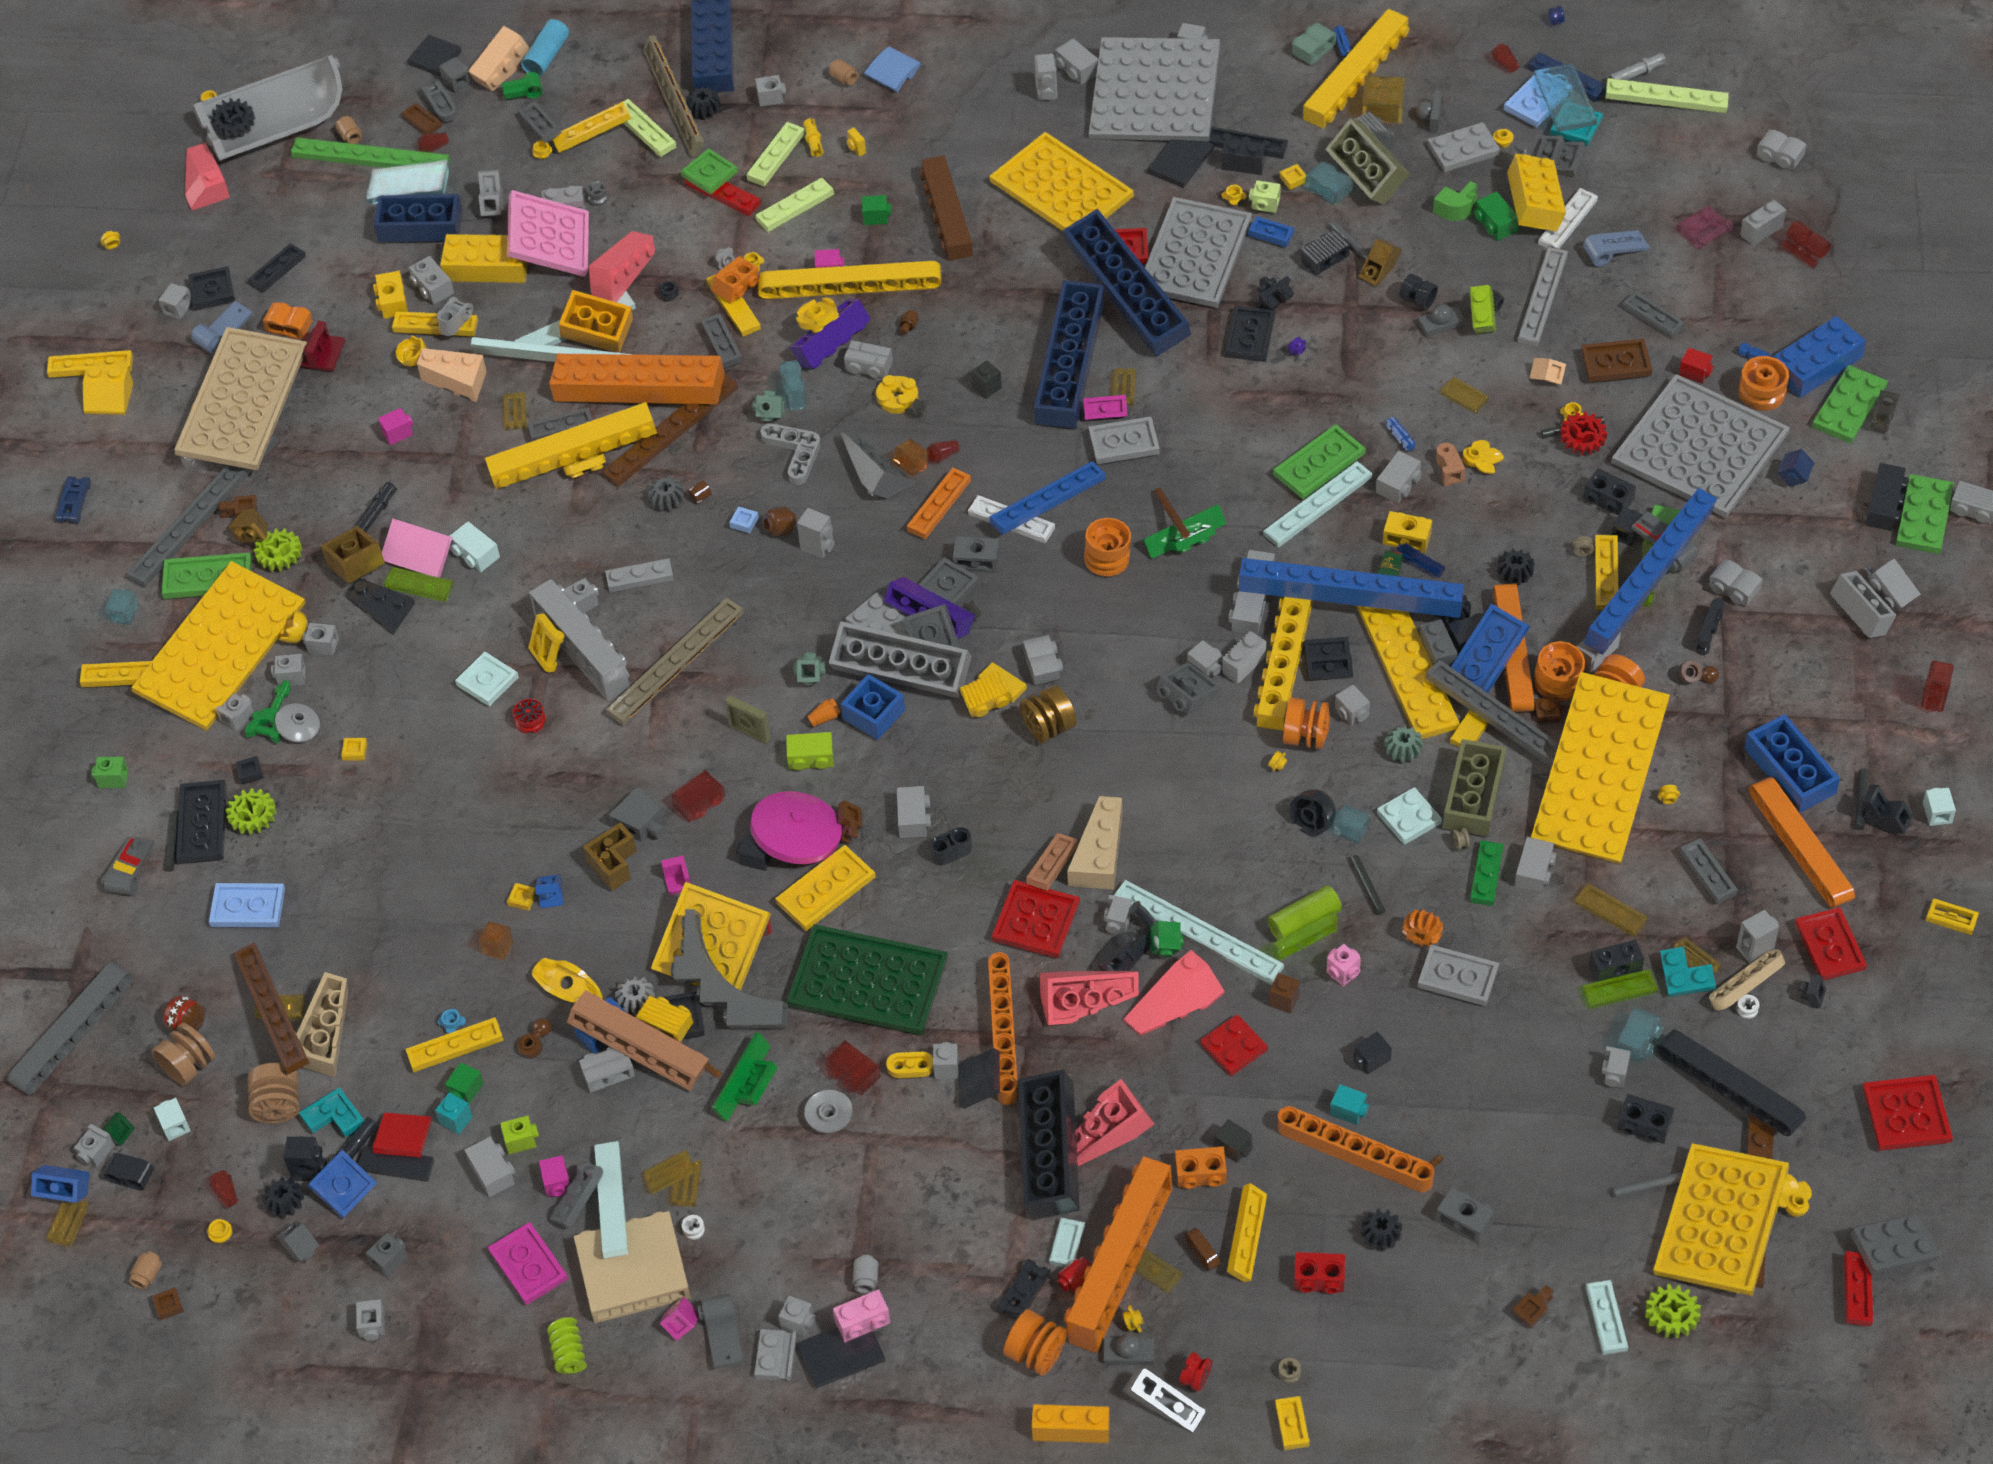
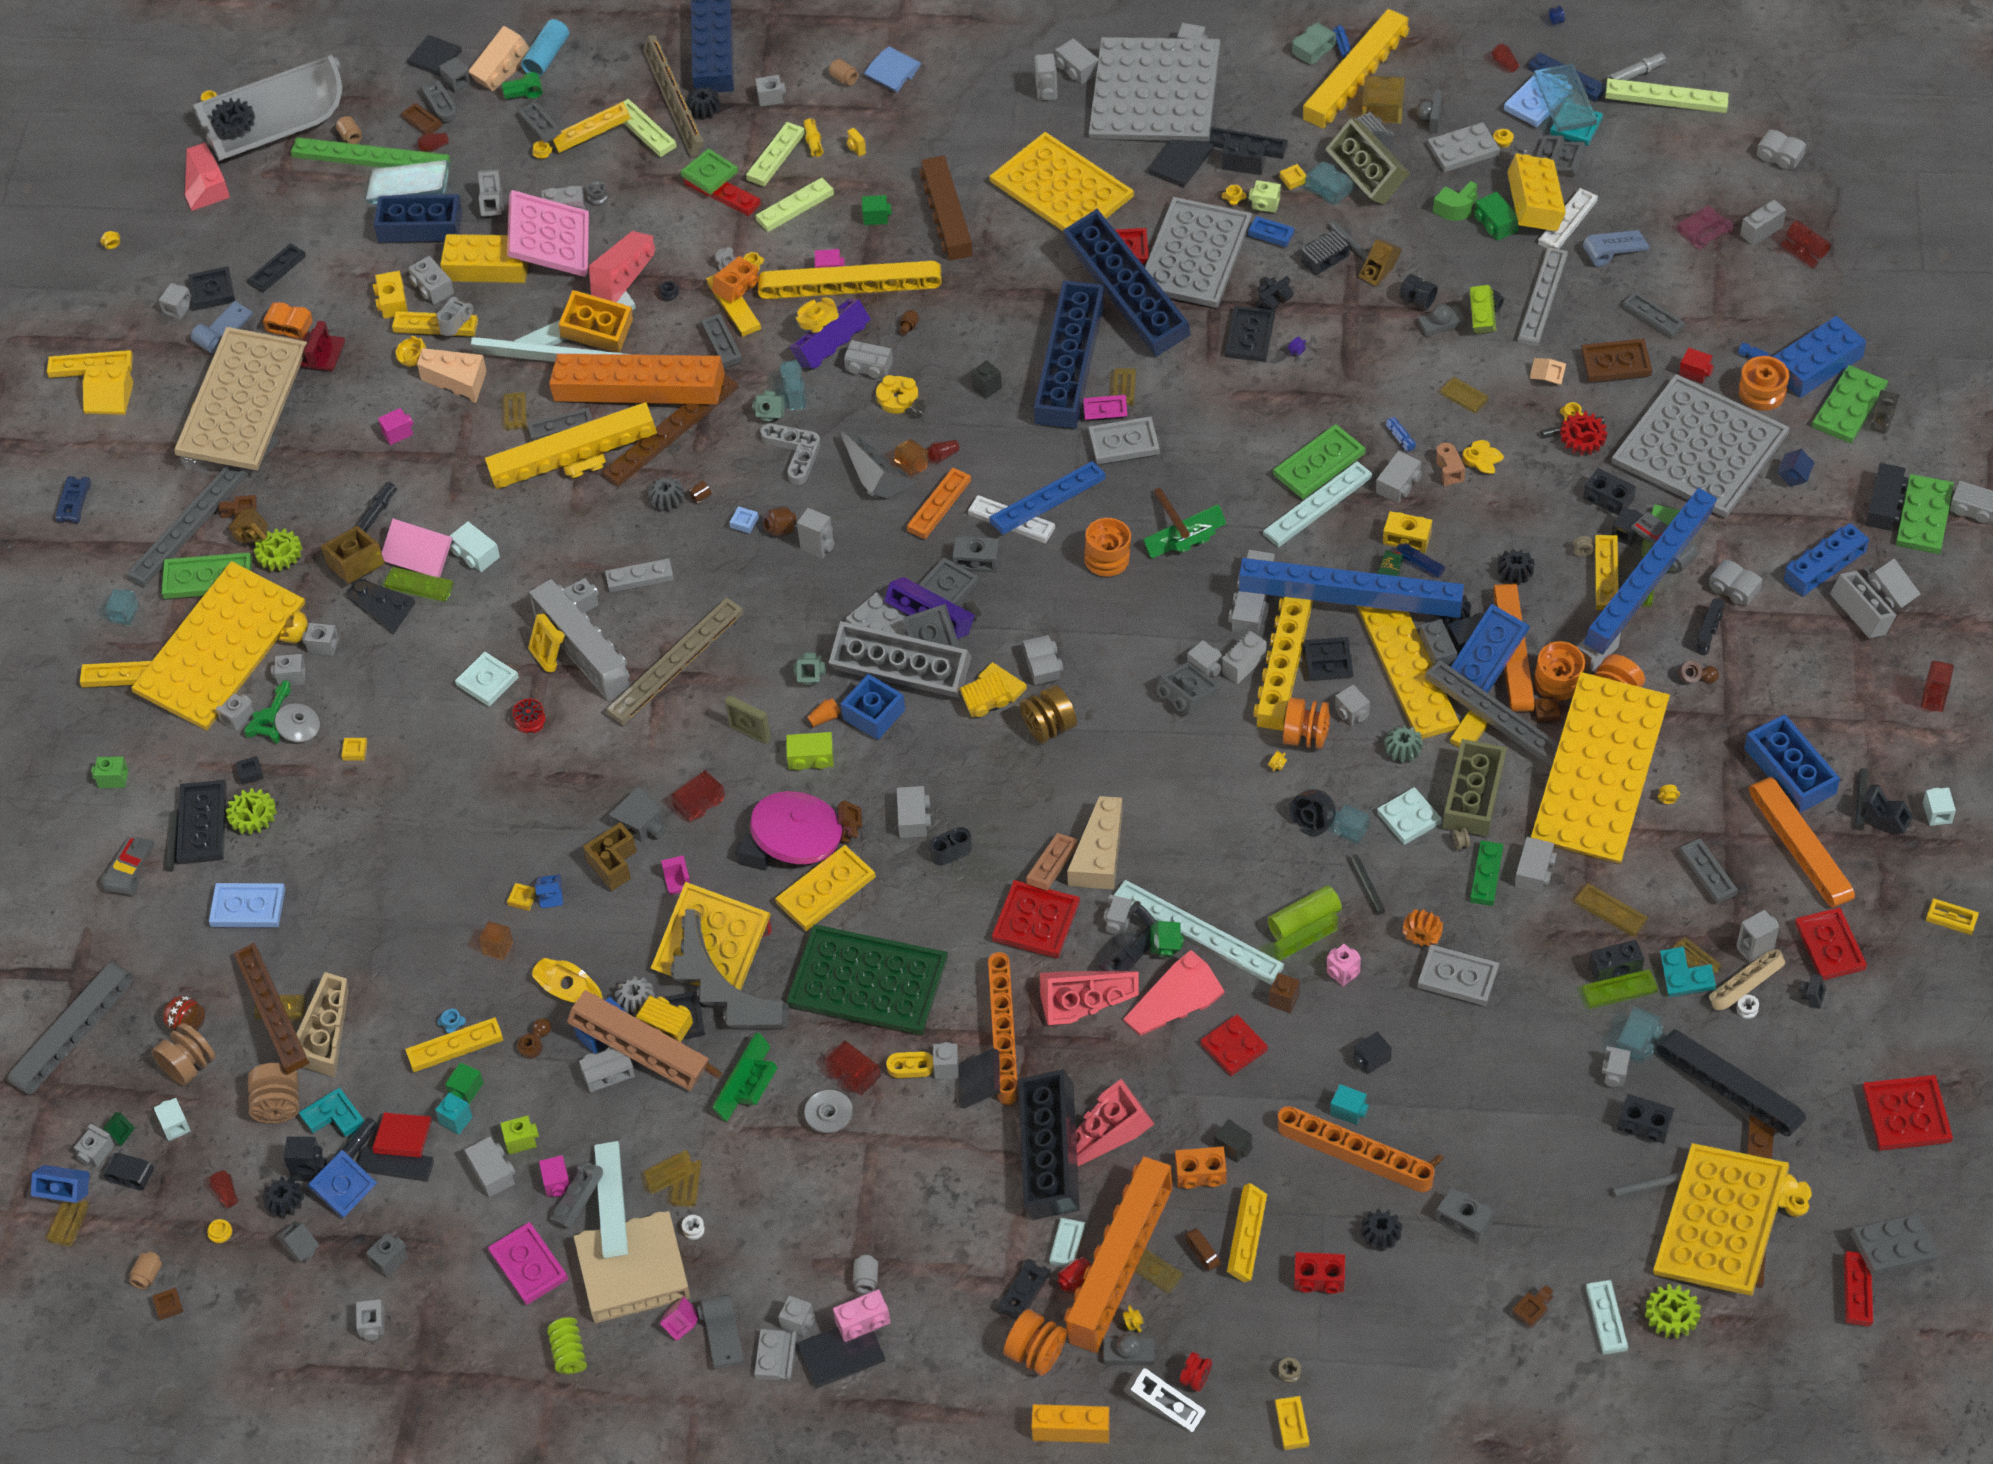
none -> blue brick [1784,523,1869,597]

